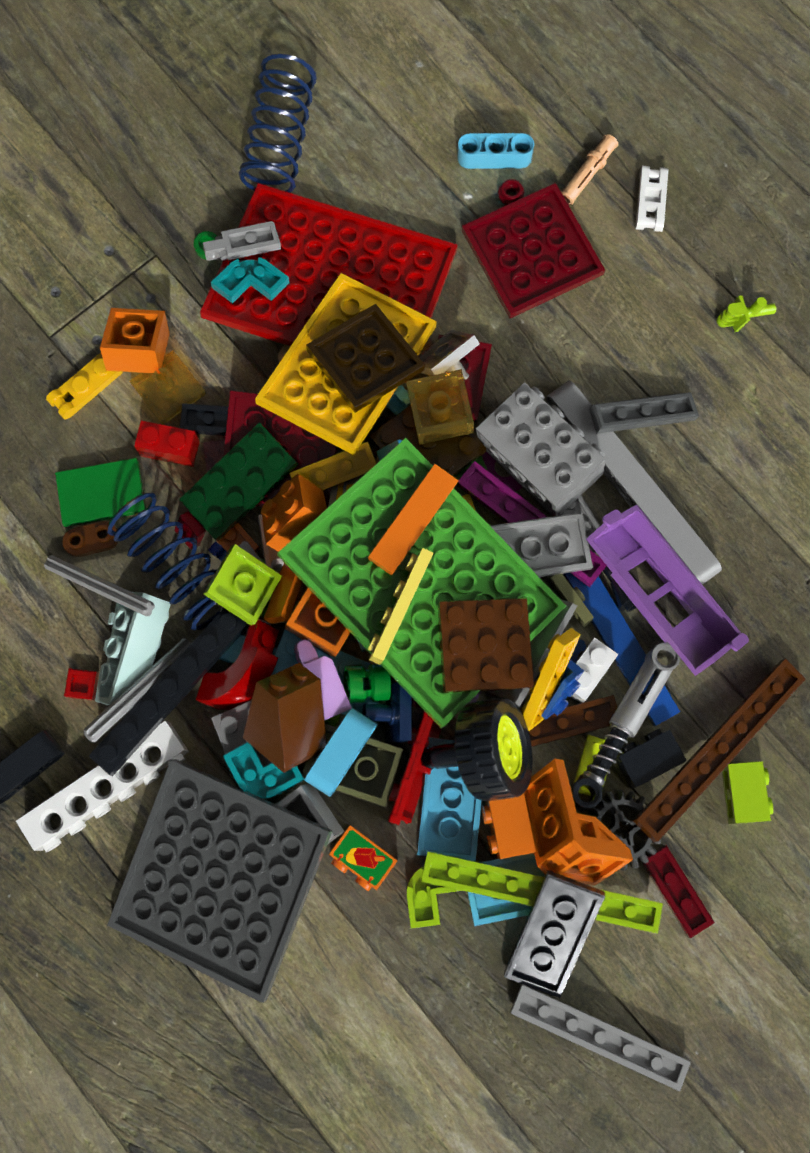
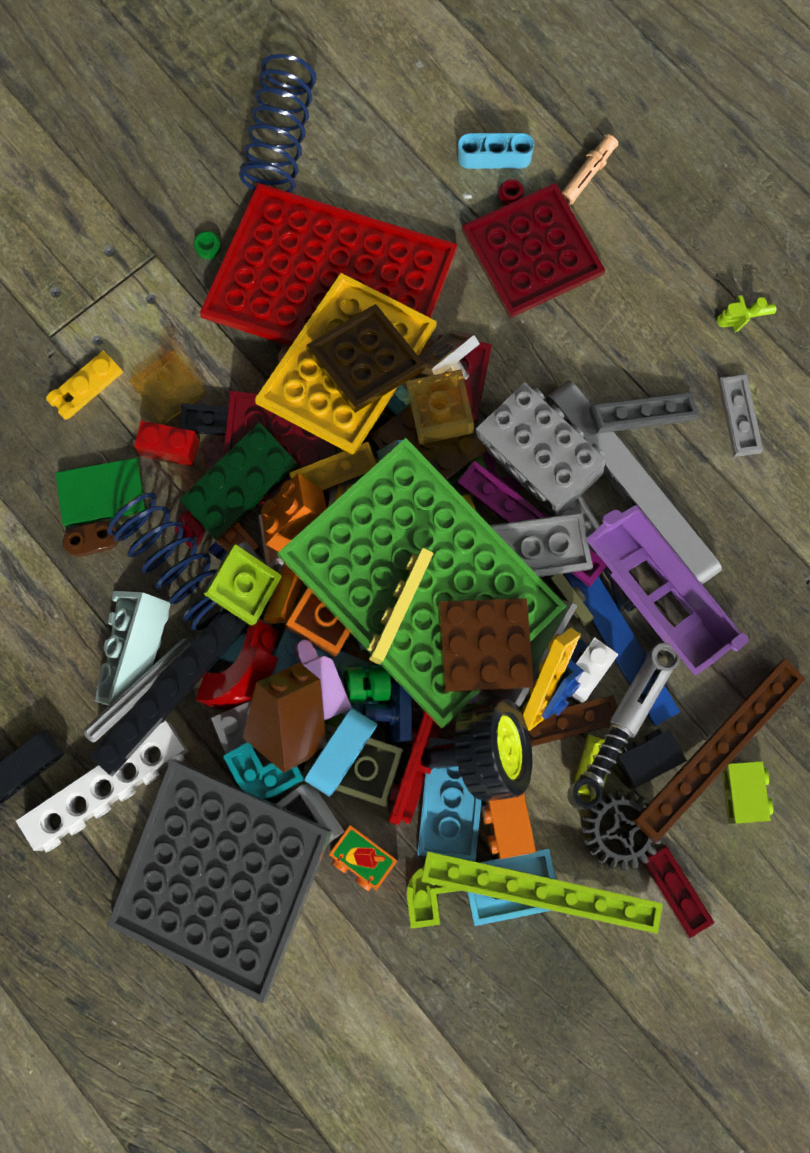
light grey axle [44,555,155,616] -> none
red tile [64,668,99,701] -> none
orange brick [100,308,170,374] -> none
light grey hinge [203,221,281,261] -> none
teal plate [211,257,289,303] -> none
orange tile [367,464,459,576] -> none
tile [504,870,605,998] -> none
light grey plate [510,984,691,1091] -> none
orange bracket [524,758,633,886] -> none
white plate [635,165,668,232] -> none
none -> light grey tile [718,374,763,457]

